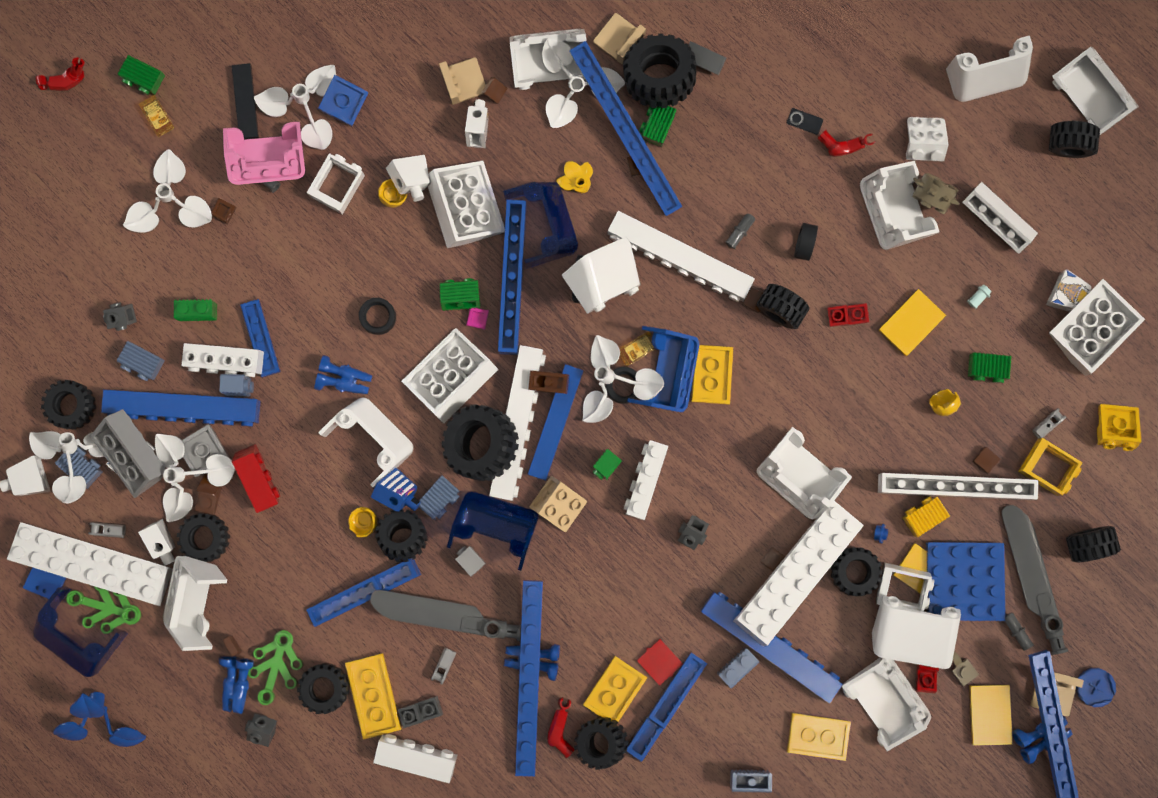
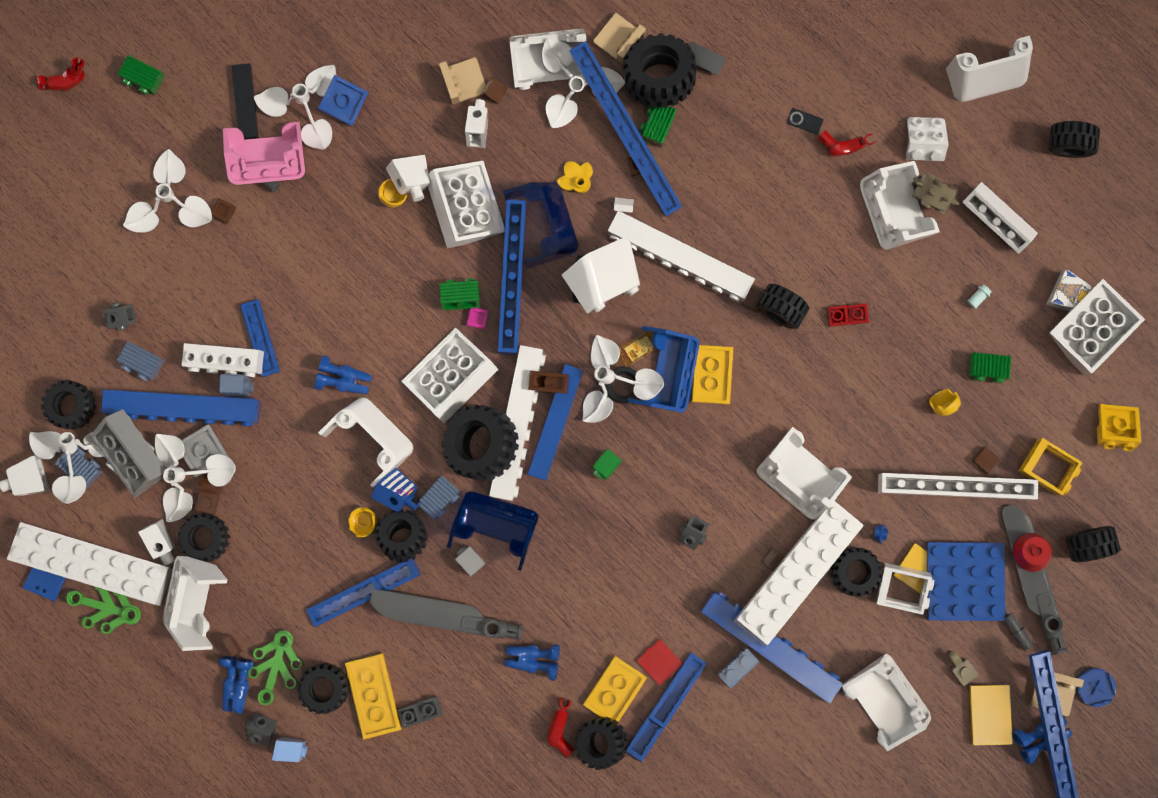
clear blue windscreen [33,587,128,677] -> none
blue plant [53,692,146,747] -> none
light grey bar [88,522,126,538] -> none
clear yellow tile [138,95,175,137] -> none
green brick [174,299,217,321] -> none
red wedge [232,444,281,513] -> none
white window [307,154,365,215] -> none
black tyre [359,298,396,335] -> none
white brick [374,734,457,783] -> none
light grey bar [431,647,457,685] -> none
blue plate [515,580,543,776] -> none
tan bracket [529,476,587,532] -> none
white brick [624,440,668,520] -> none
dark grey axle [725,213,755,249] -> none
sand blue brick [730,769,772,792] -> none
yellow tile [787,713,851,761] -> none
black tyre [794,223,818,261] -> none
white windscreen [872,596,961,669] -> none
yellow tile [878,289,946,356] -> none
yellow brick [902,496,950,537] -> none
red slope [916,664,939,693] -> none
light grey bar [1032,408,1066,439] -> none
white windscreen [1052,47,1139,135] -> none
none -> light blue slope [272,736,308,762]
none -> white tile [614,197,634,213]
none -> red cone [1013,533,1052,572]

